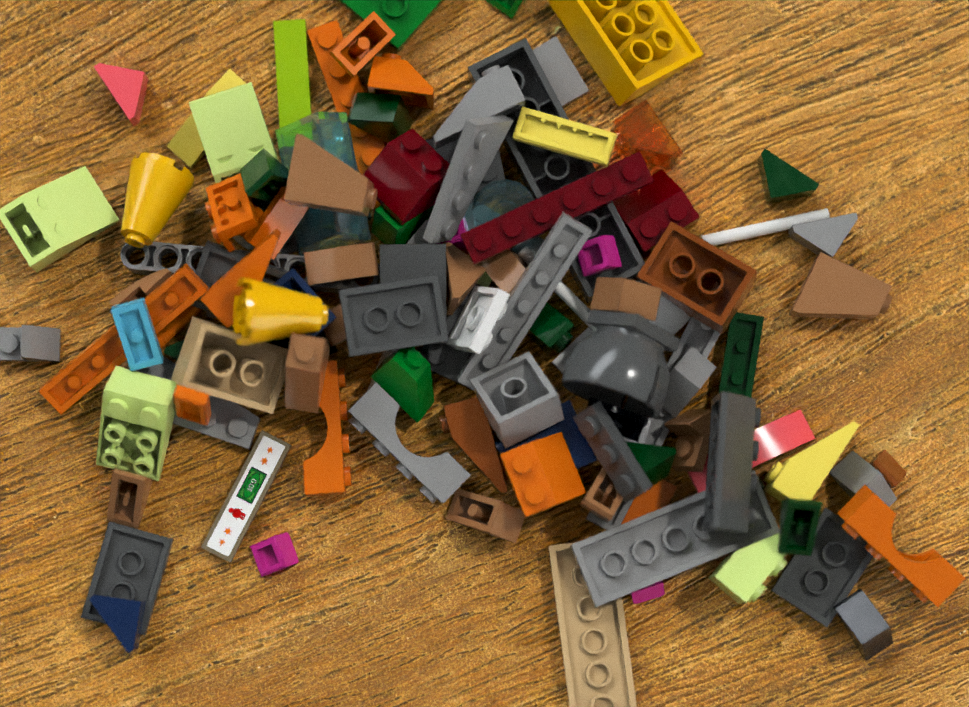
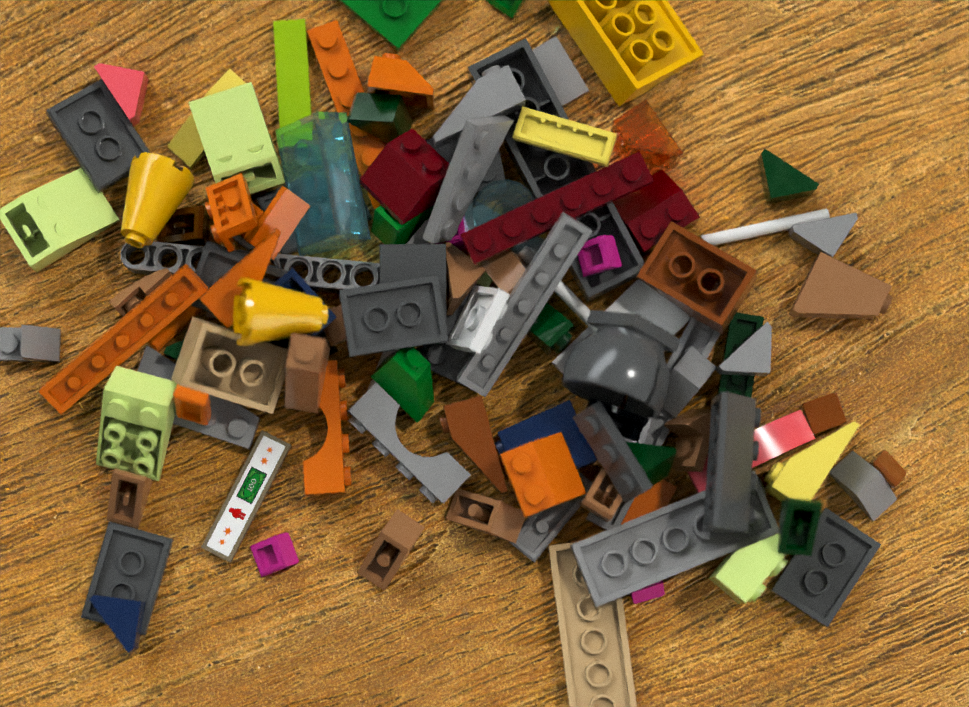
medium azure plate [111,298,164,371] -> none
dark green slope [240,148,289,201] -> none
medium nougat slope [284,134,377,217] -> none
medium nougat slope [304,242,379,285] -> none
orange slope [329,11,396,77] -> none
light grey slope [470,351,564,449] -> none
medium nougat slope [590,277,662,322] -> none
slope [833,589,893,661] -> none
orange arch [838,484,966,607] -> none
none -> dark grey tile [46,79,151,194]
none -> reddish brown slope [157,206,209,246]
none -> medium nougat slope [357,509,425,591]
none -> light grey tile [509,470,593,562]
none -> light grey slope [715,322,772,377]
none -> dark orange slope [802,392,847,434]

